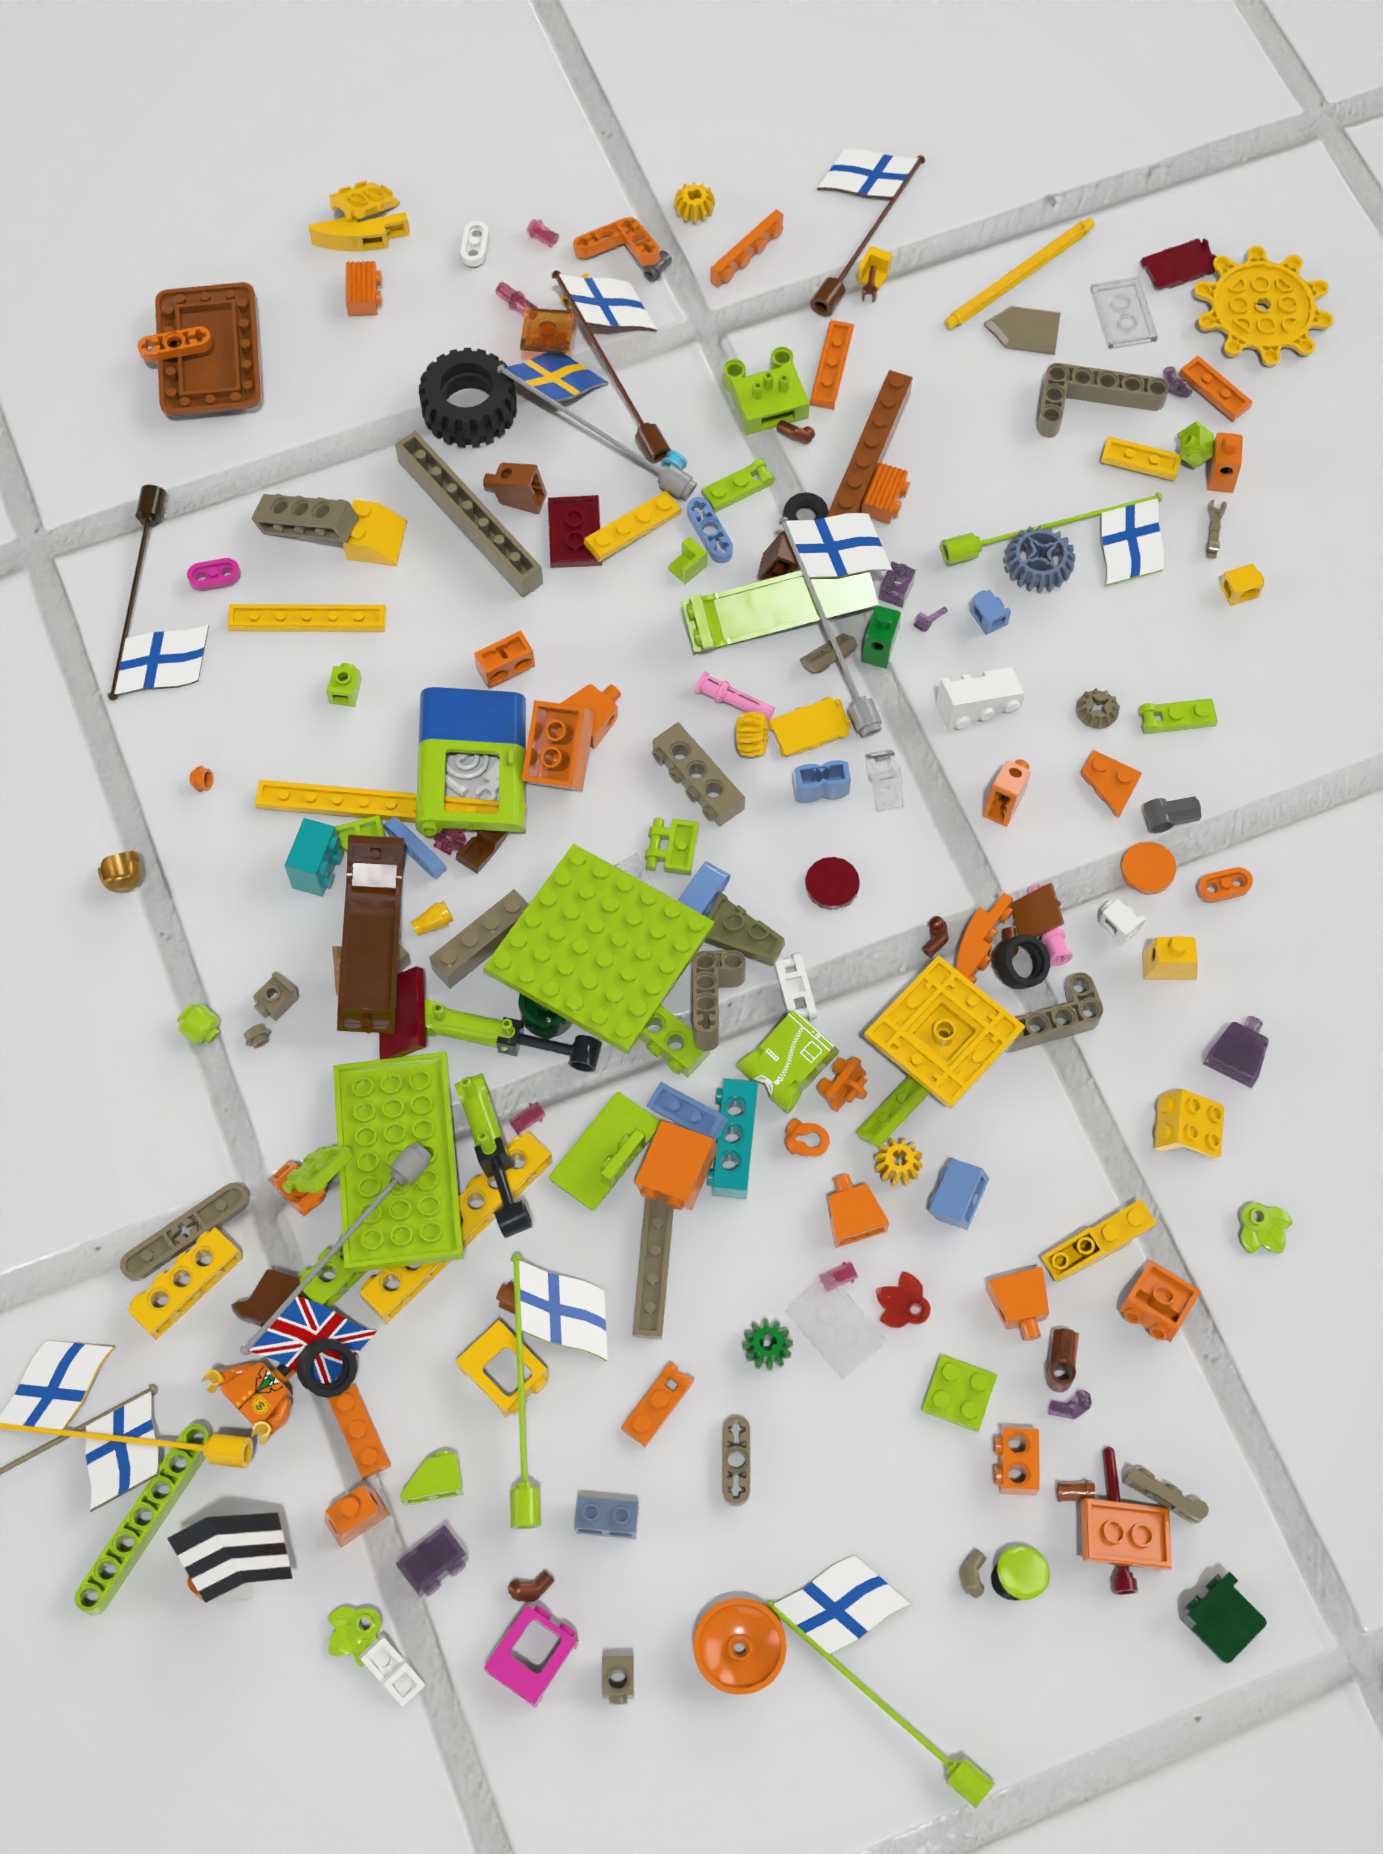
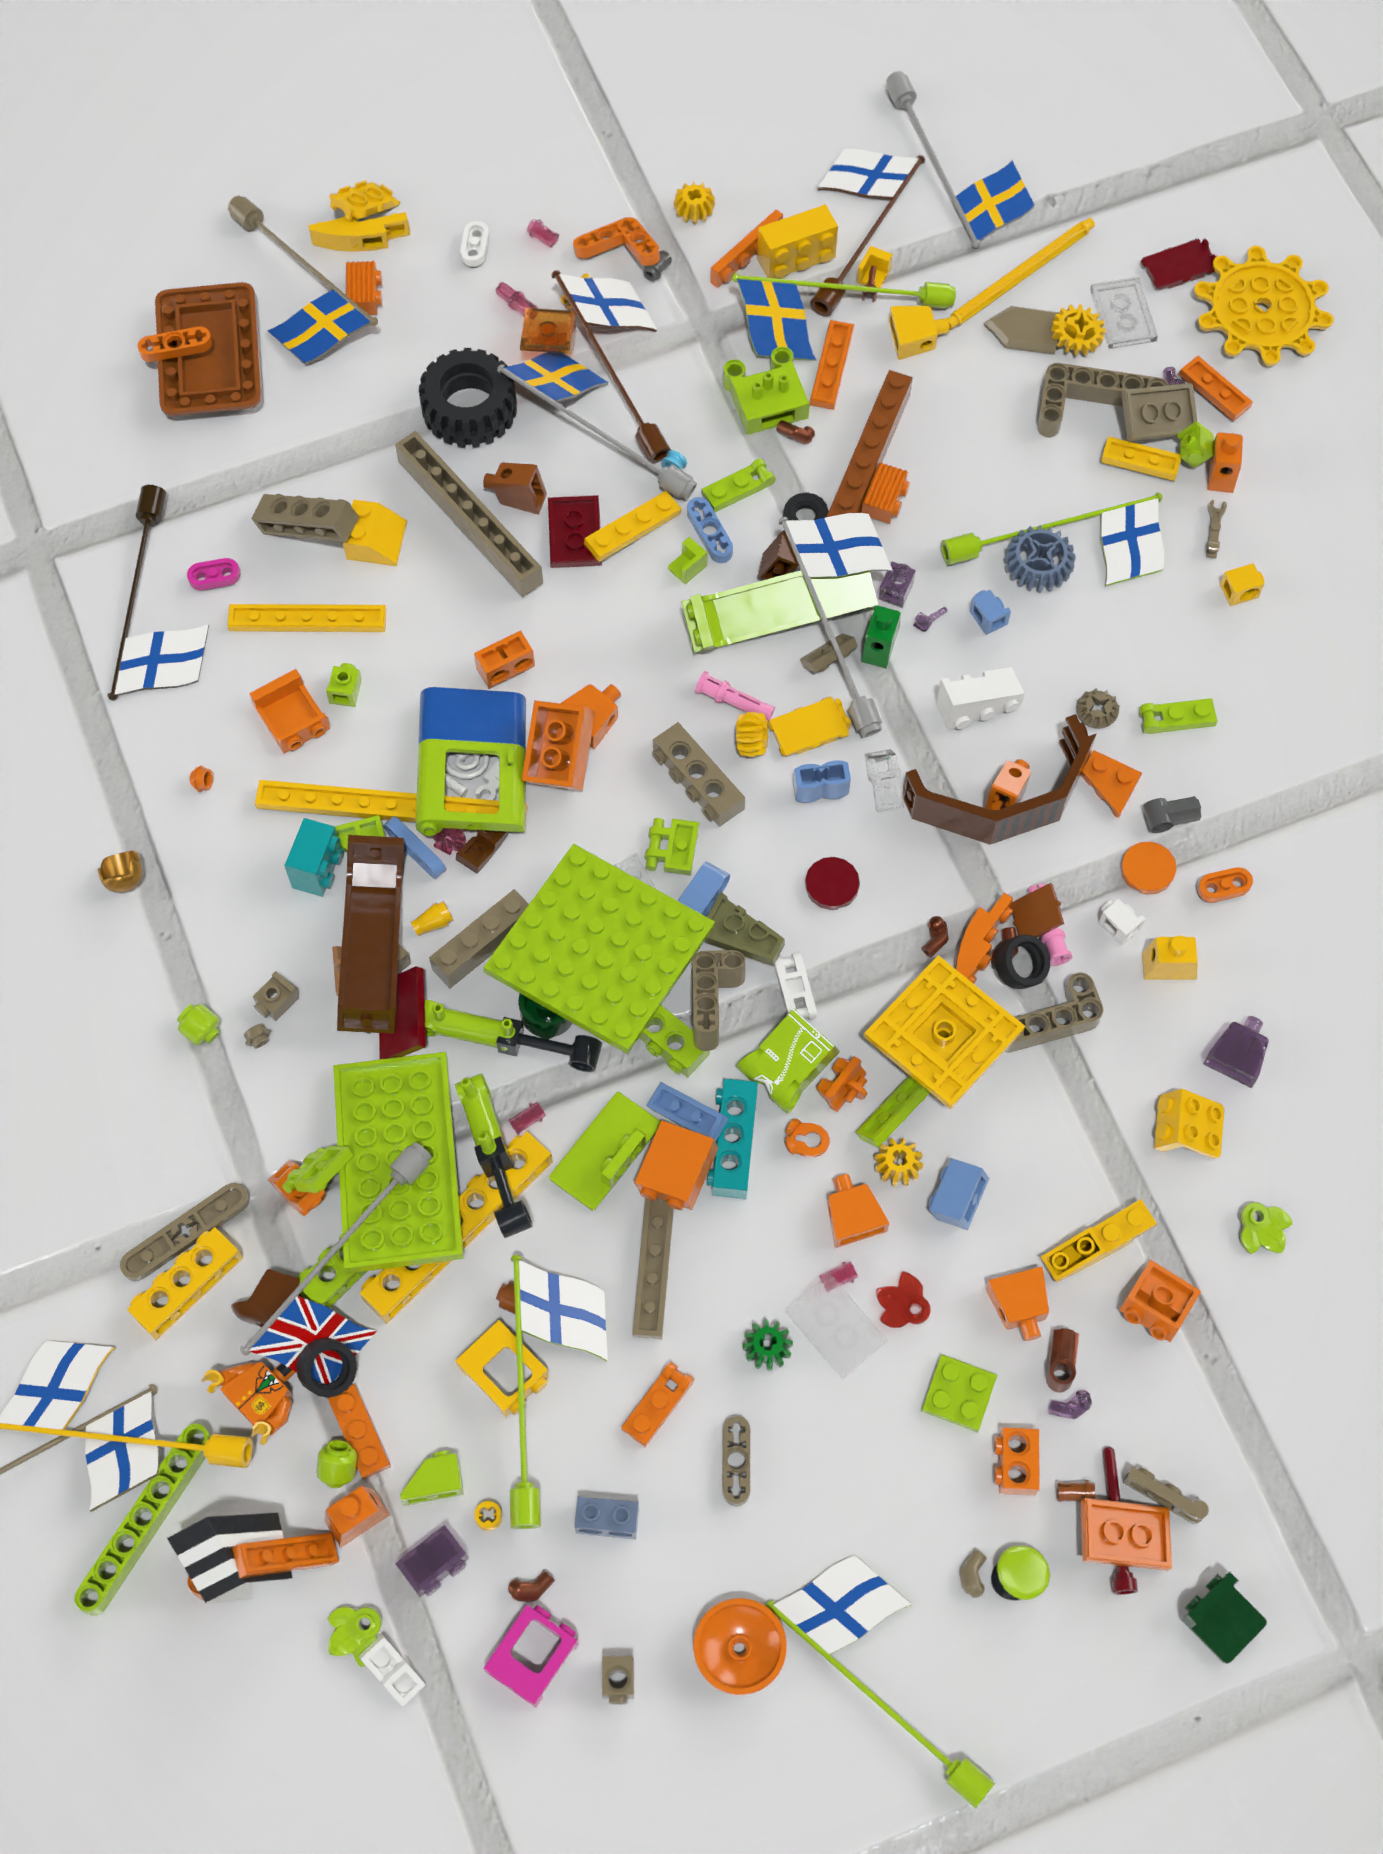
none -> flag [228,196,378,364]
none -> orange tile [232,1533,339,1578]
none -> orange panel [249,669,330,754]
none -> lime head [316,1440,357,1488]
none -> yellow bush [474,1501,502,1531]
none -> flag [732,272,956,361]
none -> yellow brick [757,204,838,278]
none -> flag [886,71,1035,248]
none -> yellow torso [889,306,949,360]
none -> reddish brown panel [902,714,1097,845]
none -> yellow gear [1050,304,1106,356]
none -> dark tan tile [1121,383,1197,442]

